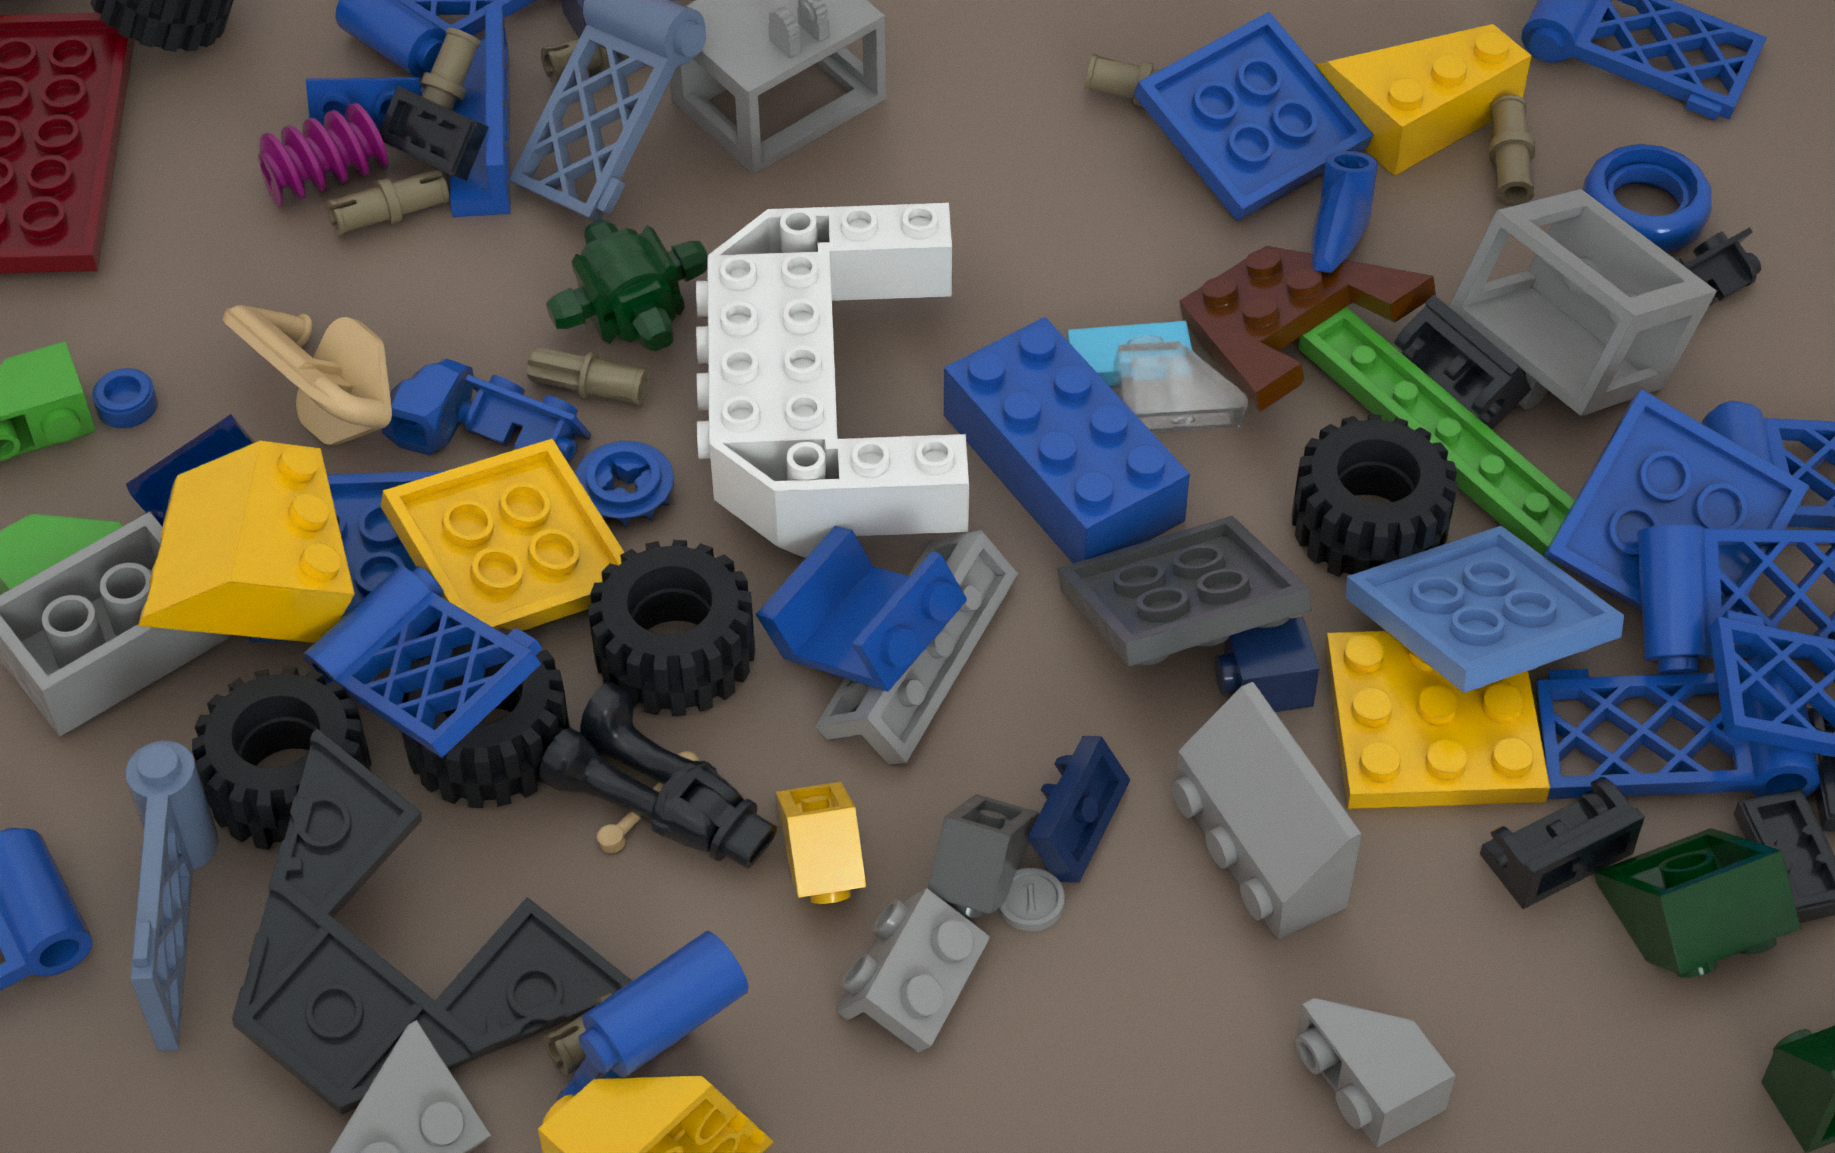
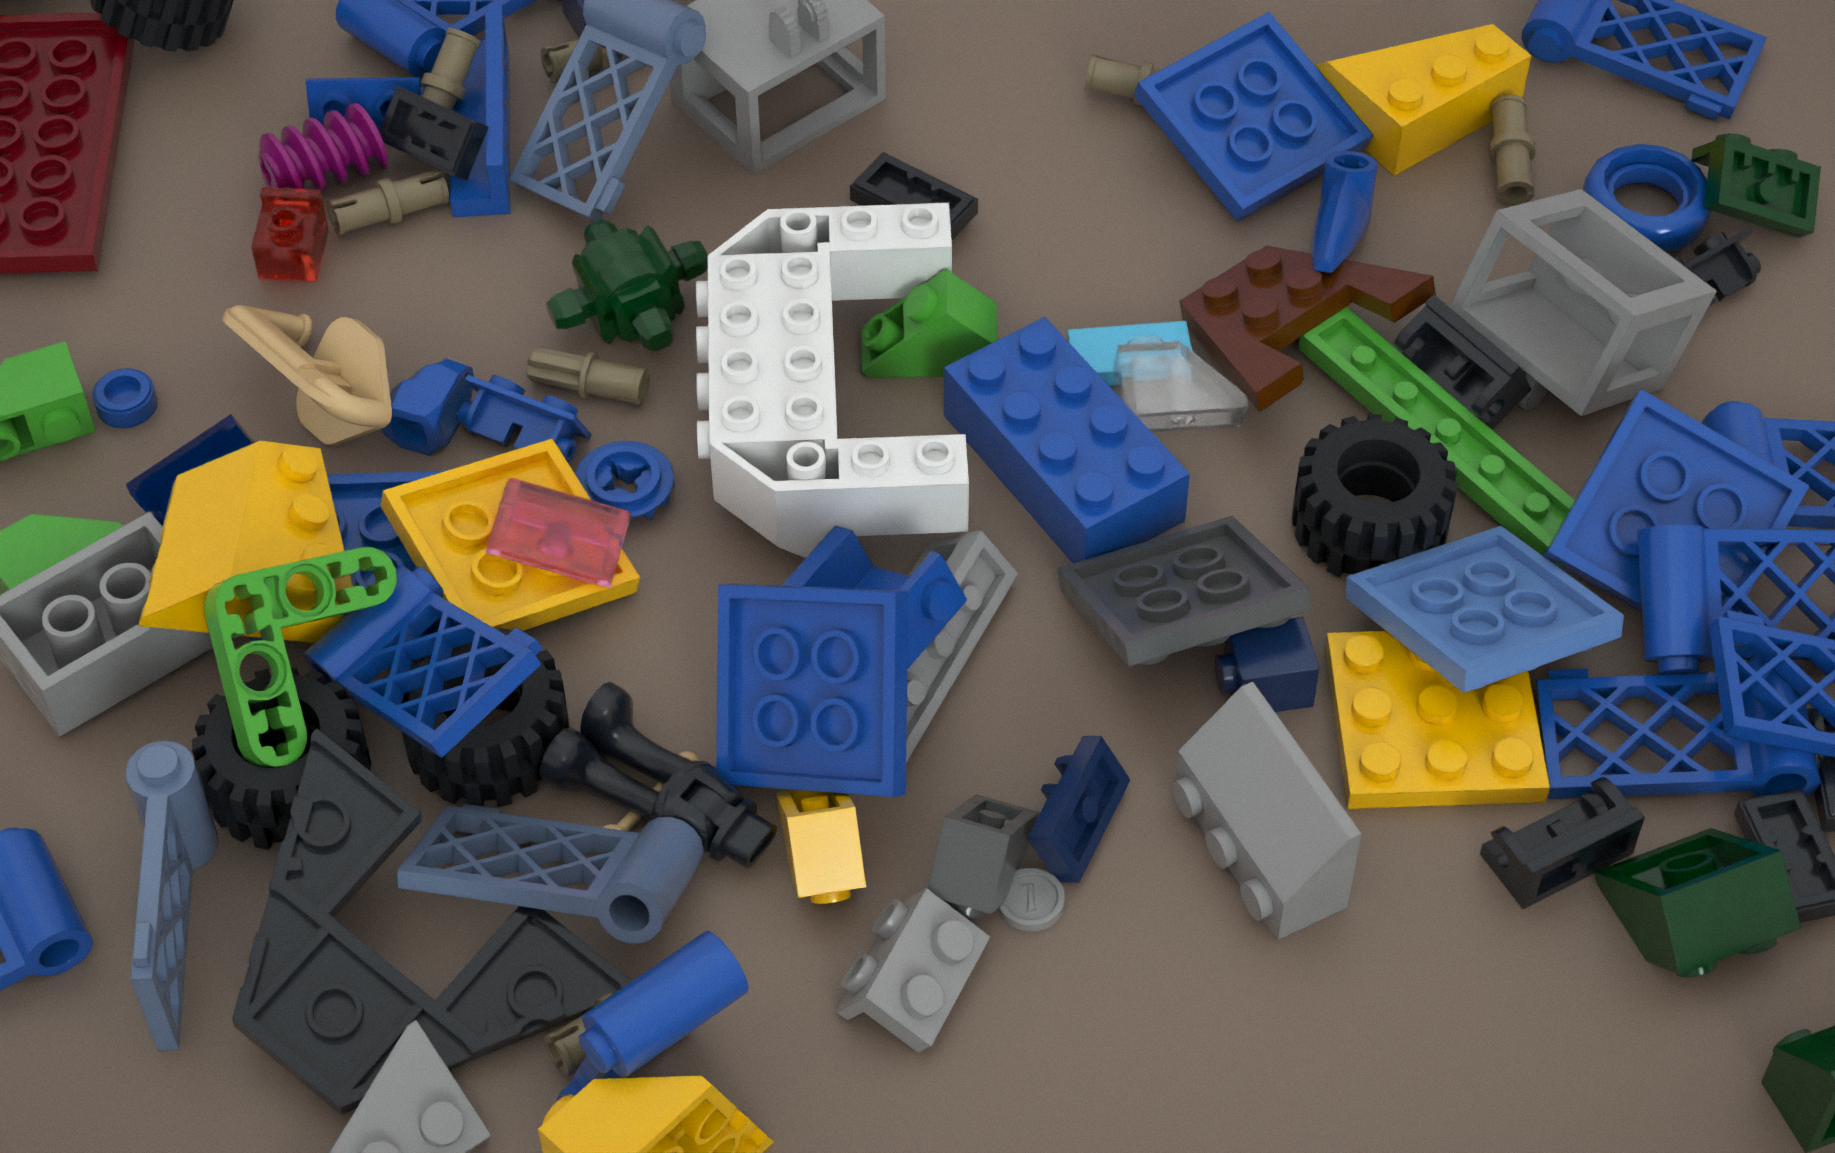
black tyre [588,540,755,716] -> none
light grey slope [1295,998,1456,1148] -> none
none -> bright green beam [204,547,397,768]
none -> clear red brick [251,187,329,282]
none -> sand blue piece [397,804,704,944]
none -> clear pink slope [486,478,631,588]
none -> blue plate [716,583,908,797]
none -> black plate [850,152,978,240]
none -> bright green slope [861,269,998,378]
none -> dark green bracket [1691,133,1821,238]

